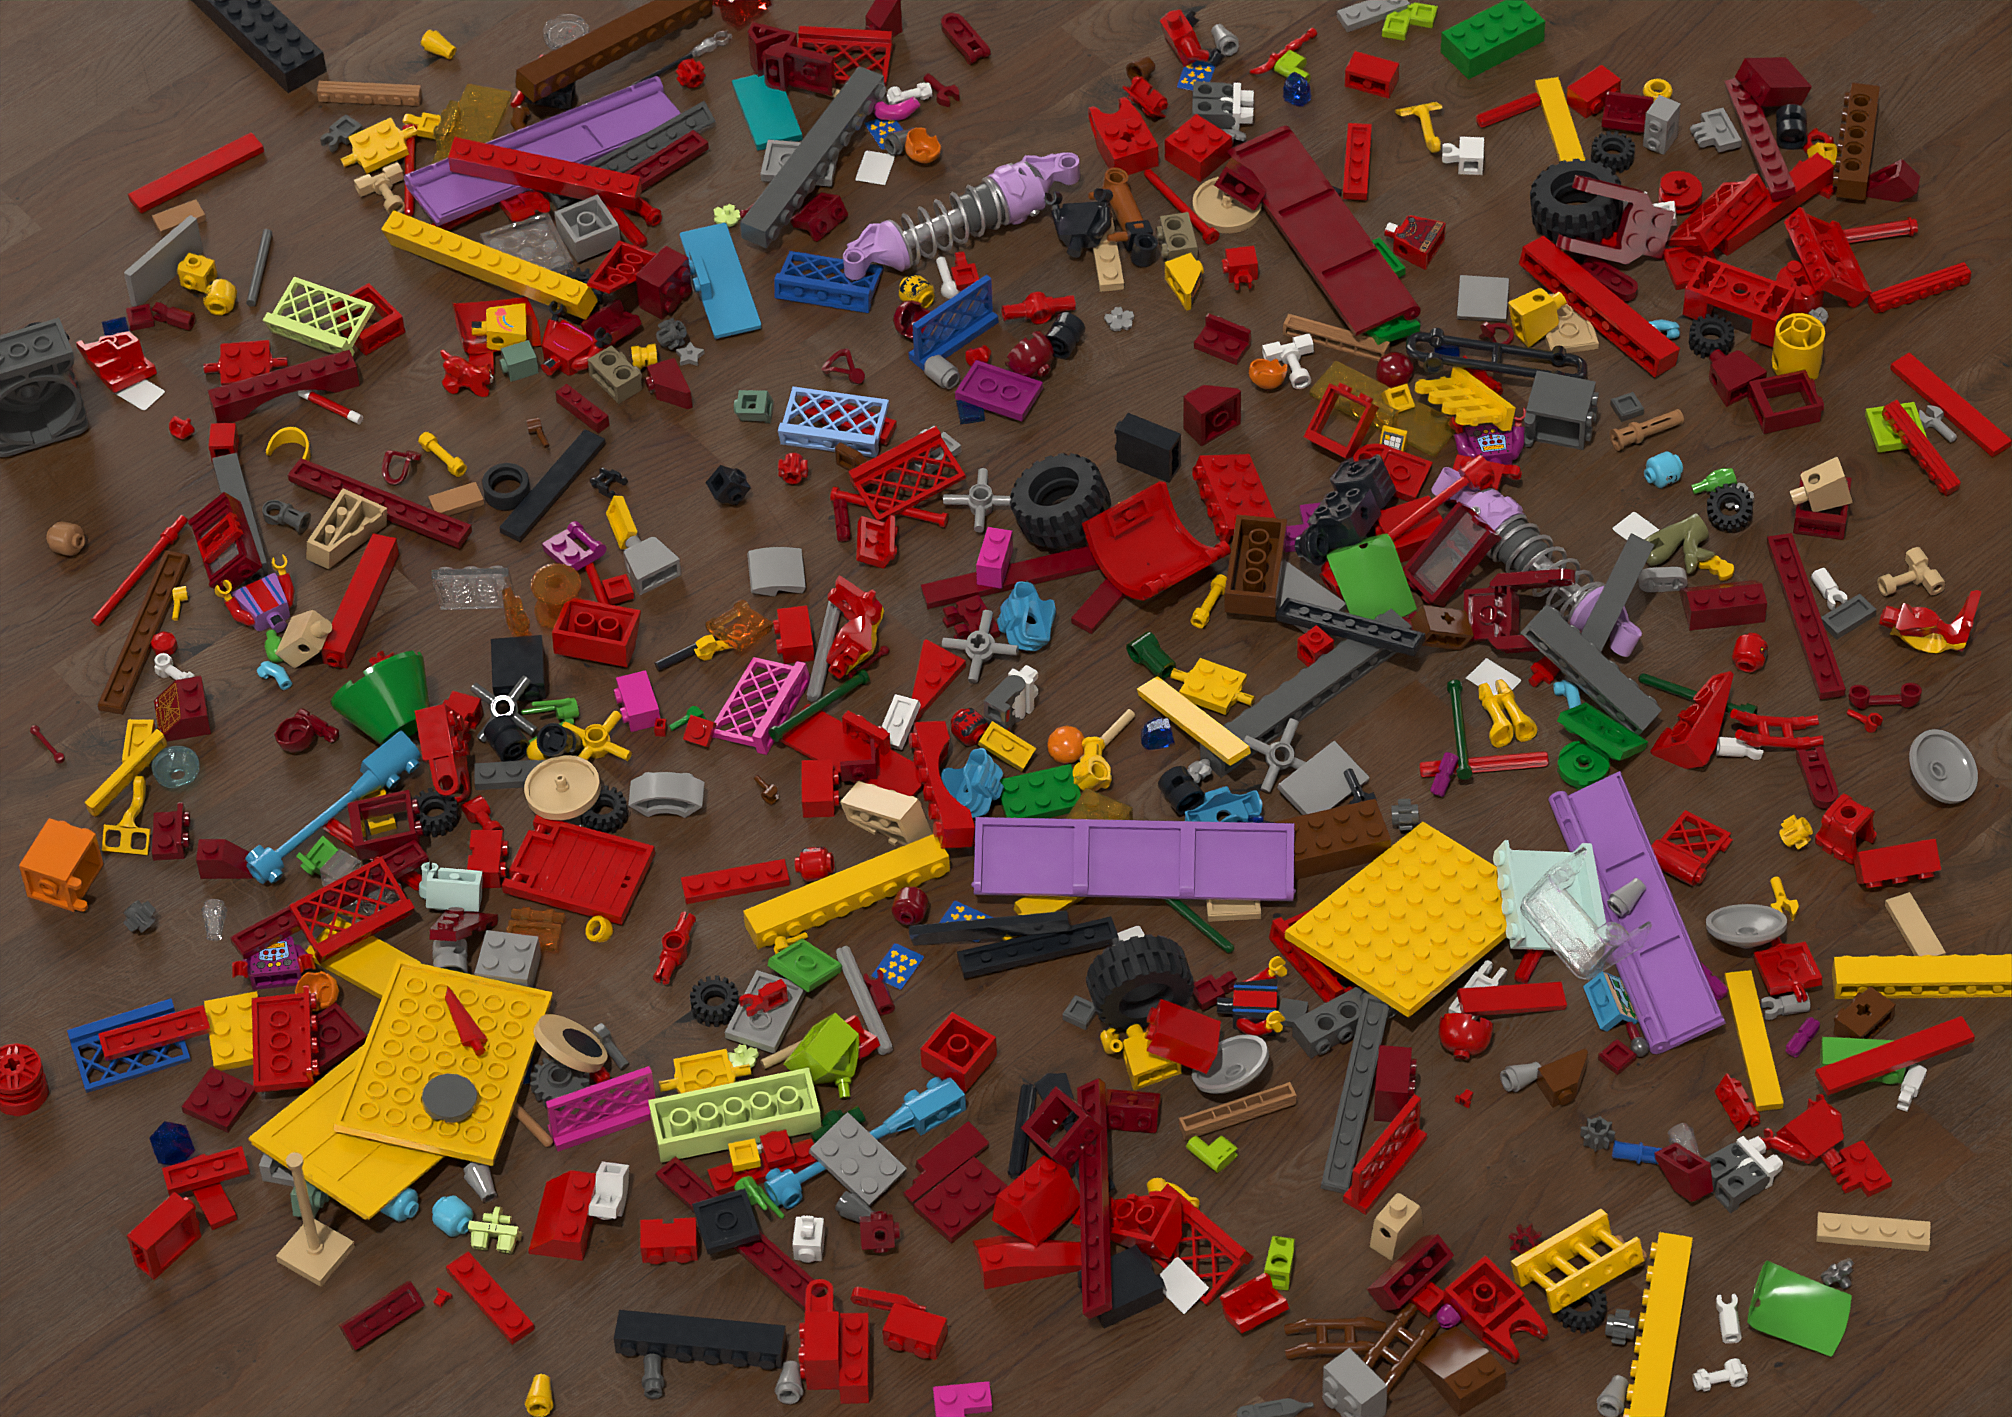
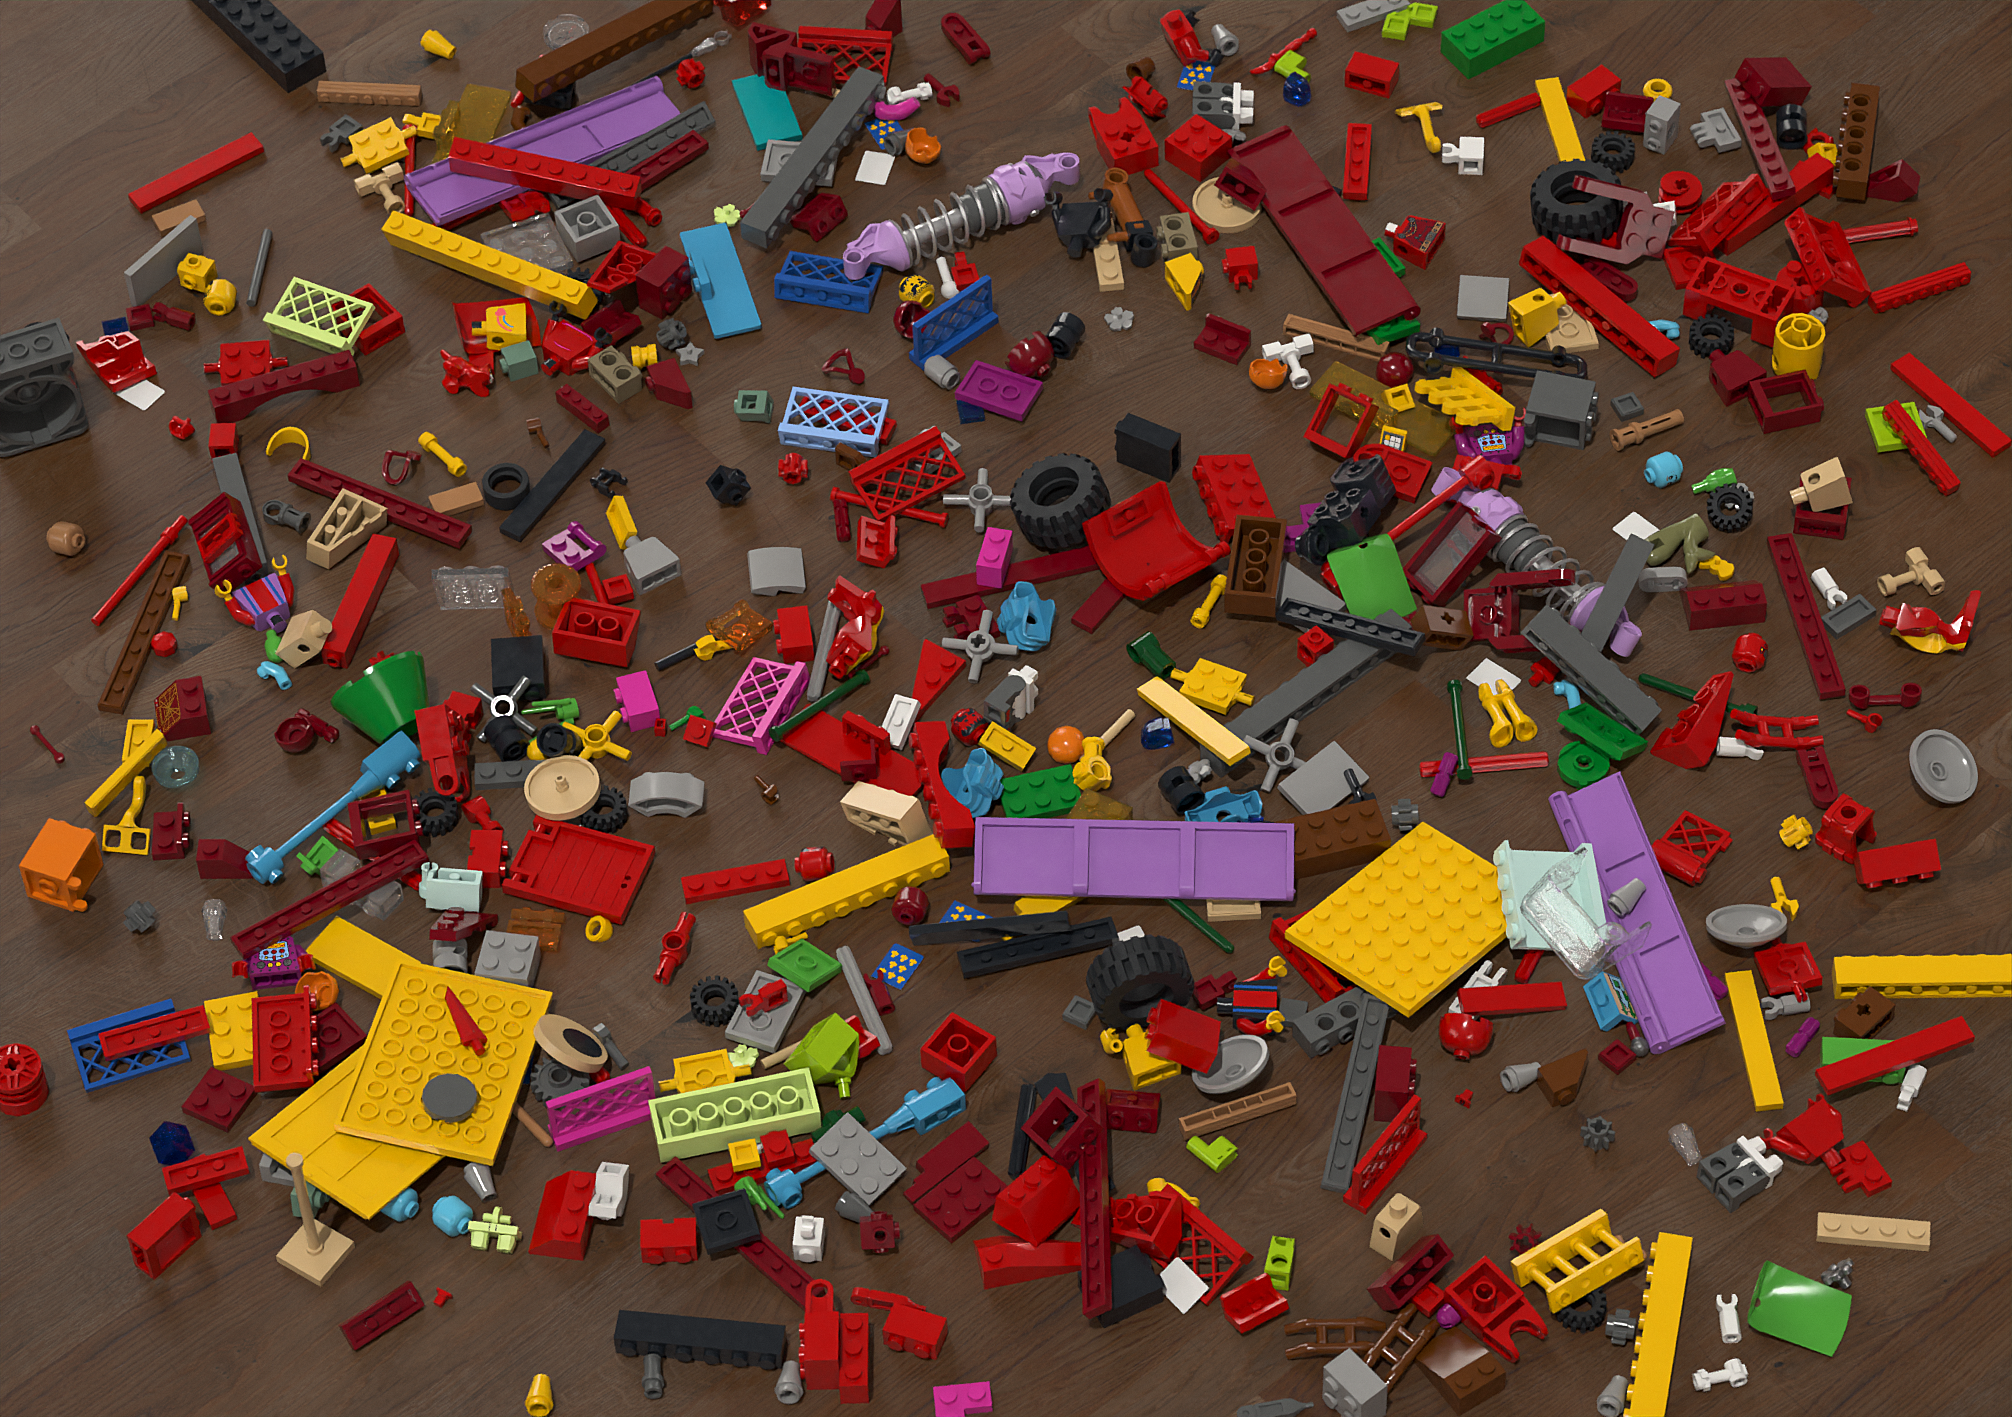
white bar [154,653,195,680] -> none
red fence [289,856,415,964] -> none
red bar [298,390,363,424] -> none
red plate [446,1251,535,1345] -> none
red brick [802,759,839,818] -> none
red piece [965,345,991,366] -> none
red pin [1001,292,1076,324] -> none
dark red slope [1183,385,1241,447] -> none
red brick [1371,496,1448,563] -> none
blue axle [1612,1140,1663,1164] -> none
dark red slope [1654,1142,1713,1202] -> none
red hinge [1714,1073,1761,1133] -> none
tan tile [1885,892,1946,956] -> none

